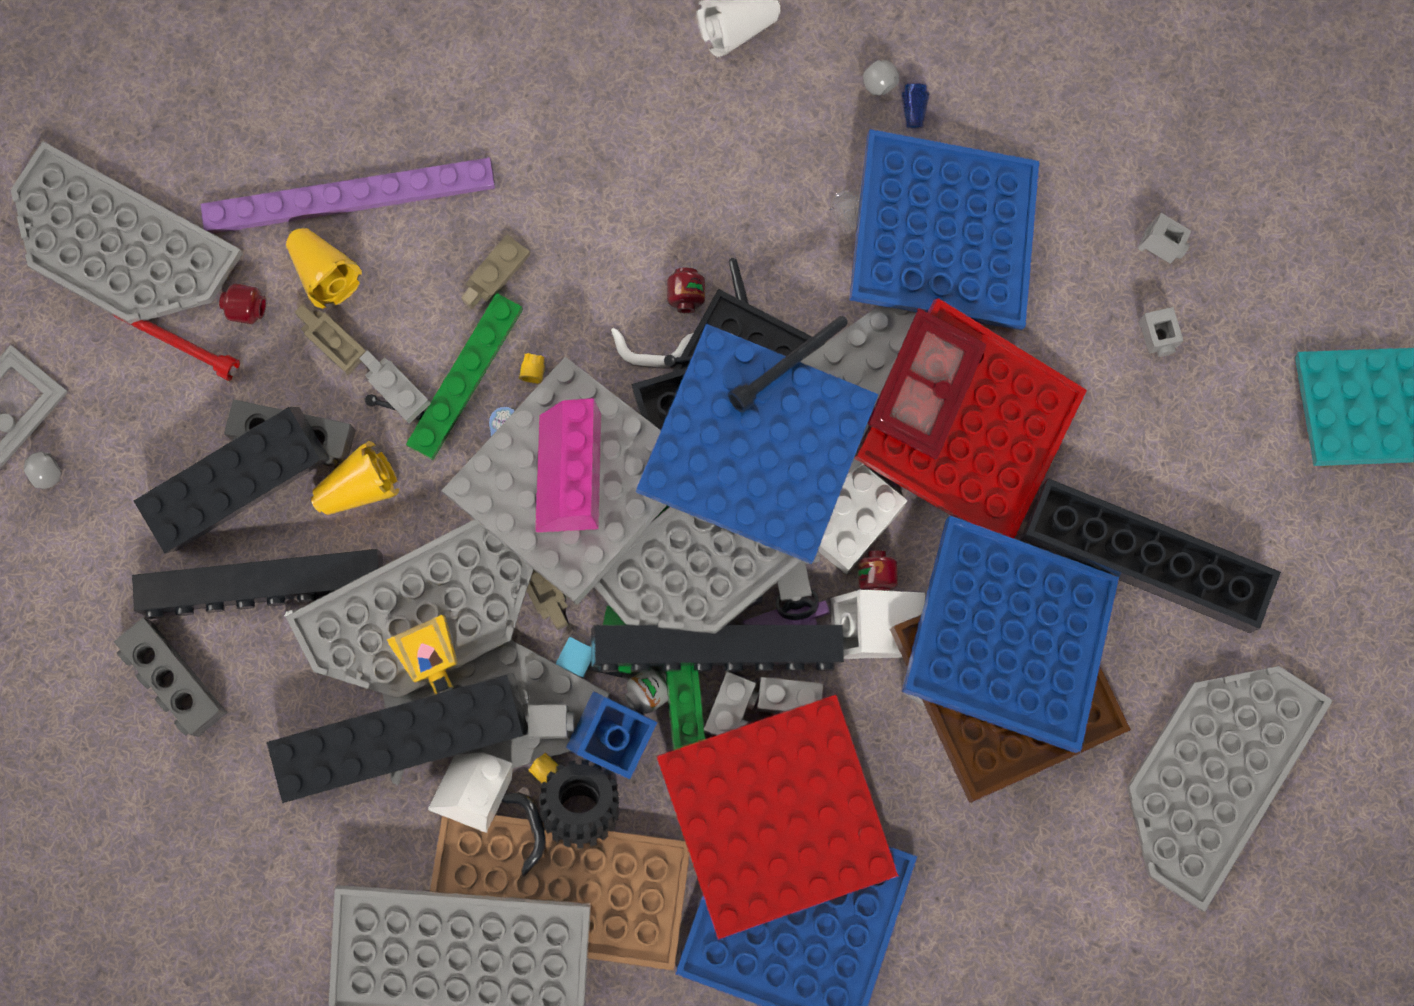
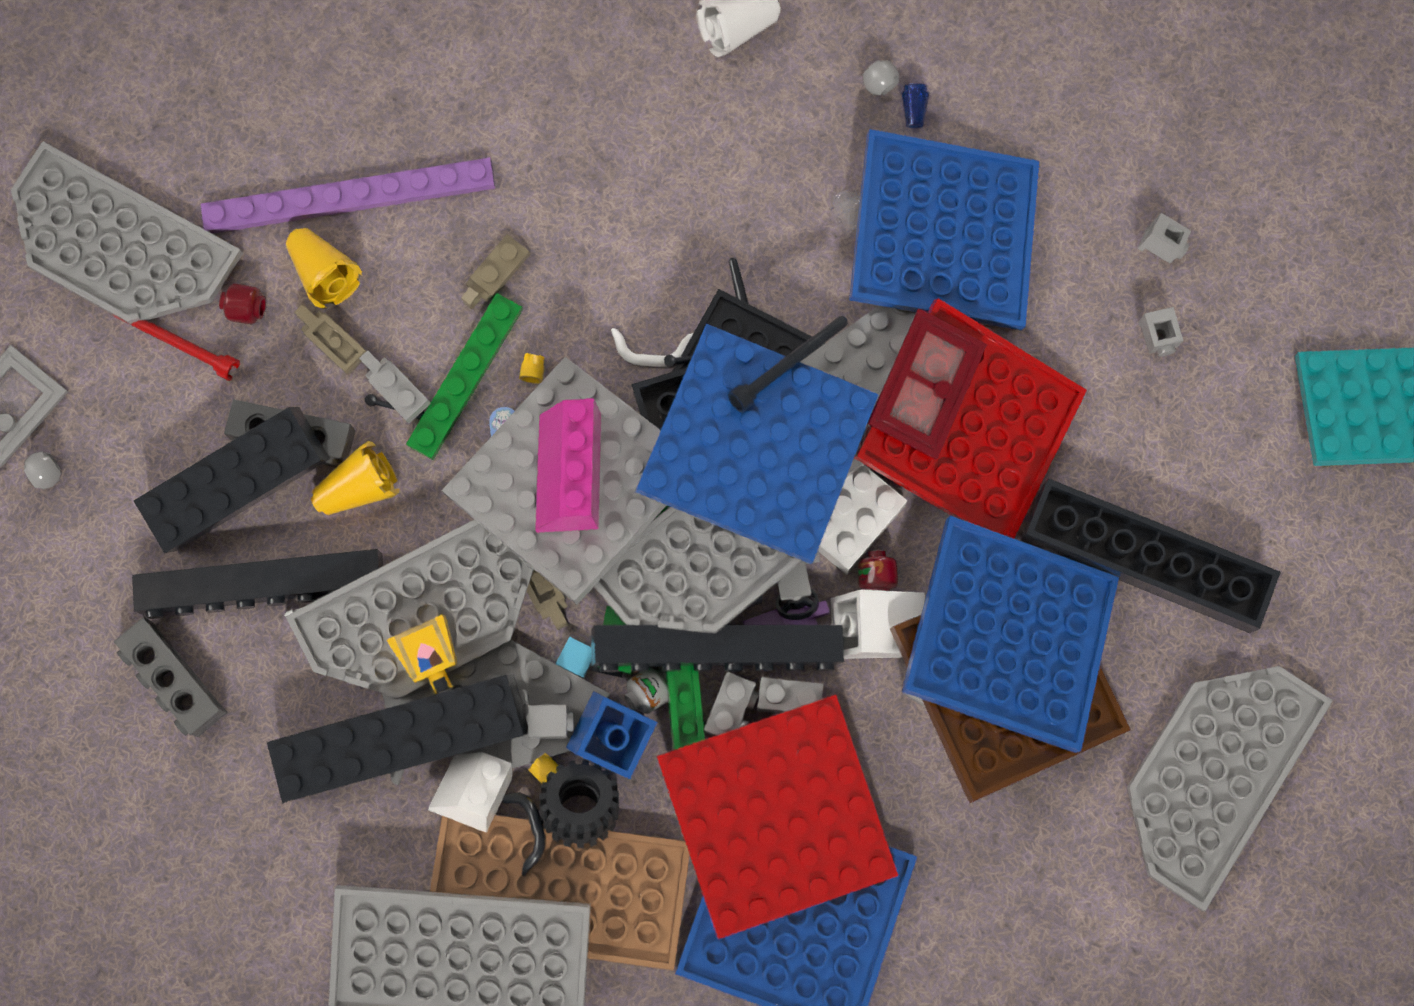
dark red head [667,267,705,314] -> none

